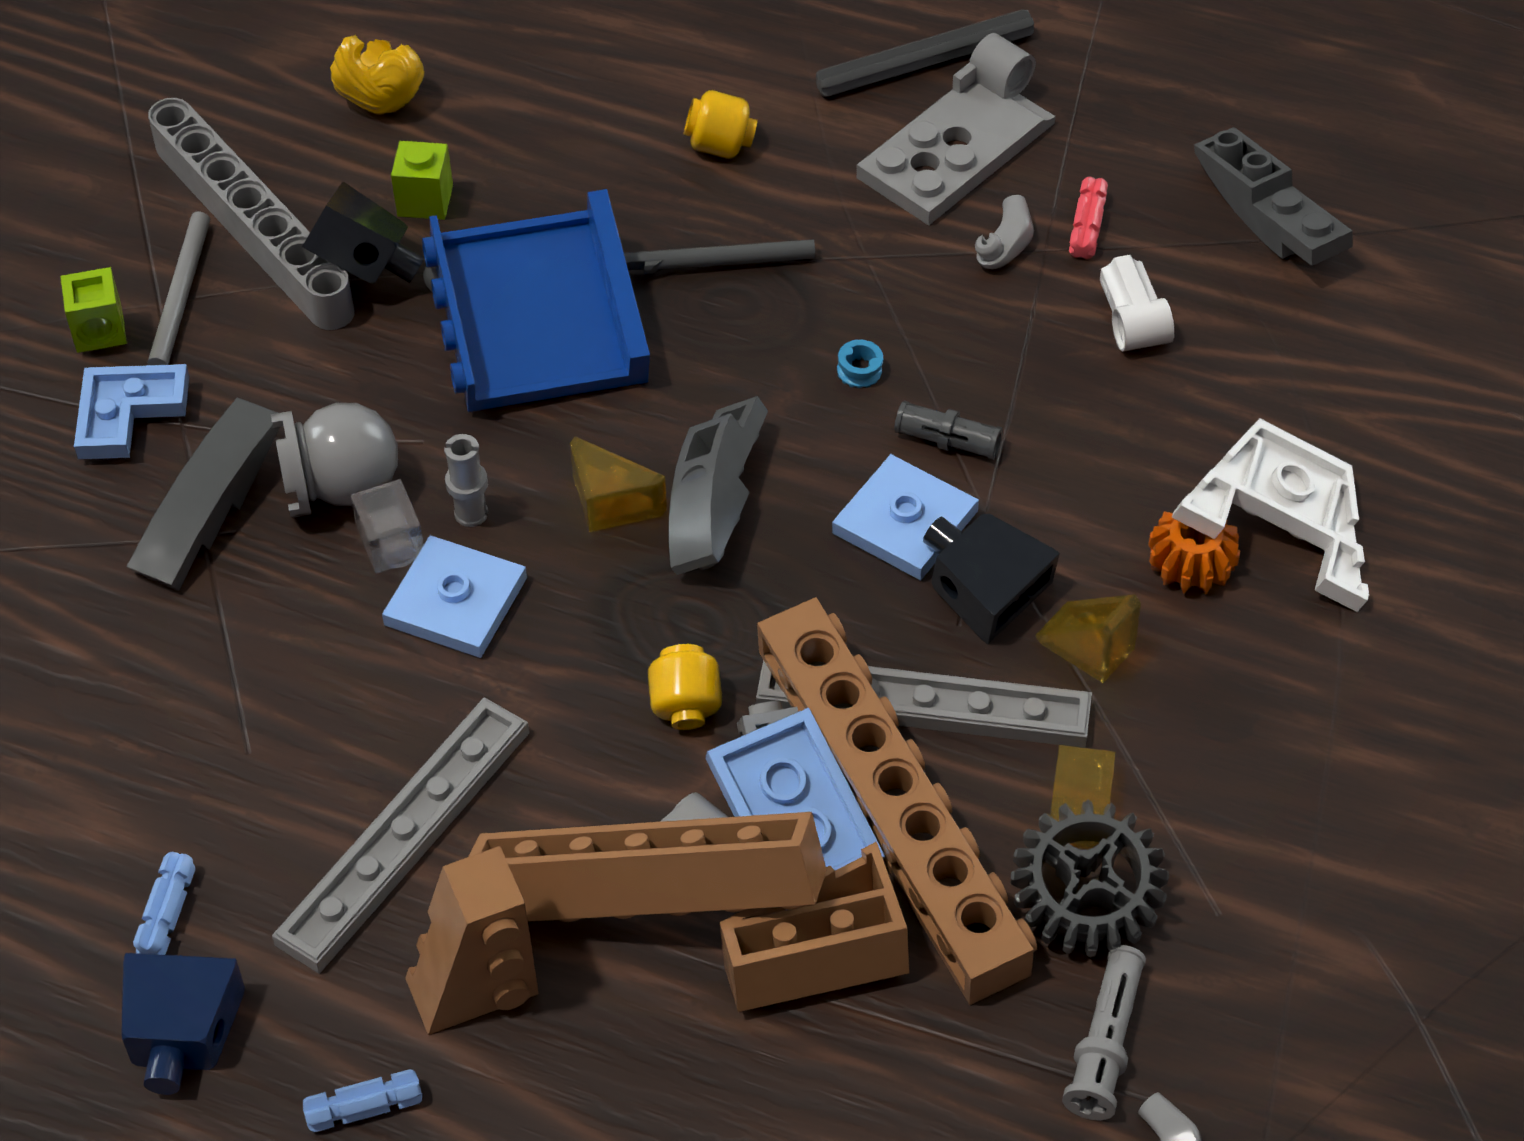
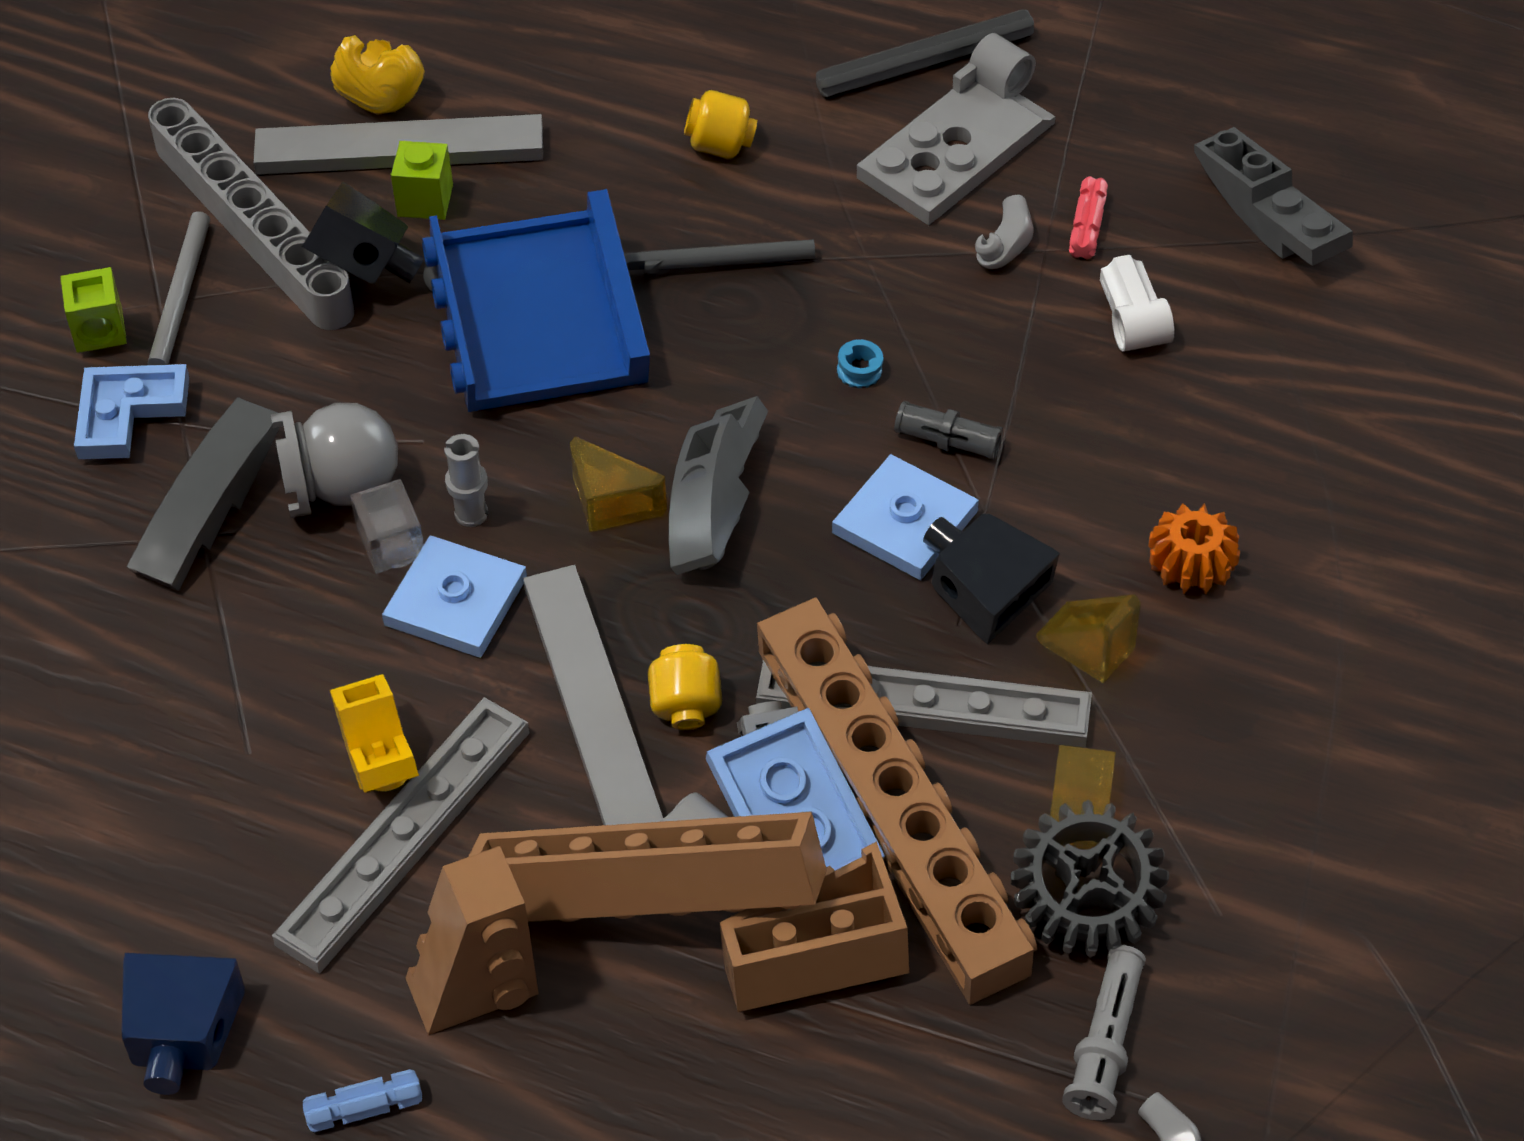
light blue axle [133,852,195,955] -> none
white wing [1172,418,1369,612] -> none
none -> light grey tile [253,114,543,175]
none -> yellow brick [330,674,419,793]
none -> light grey tile [523,565,663,825]

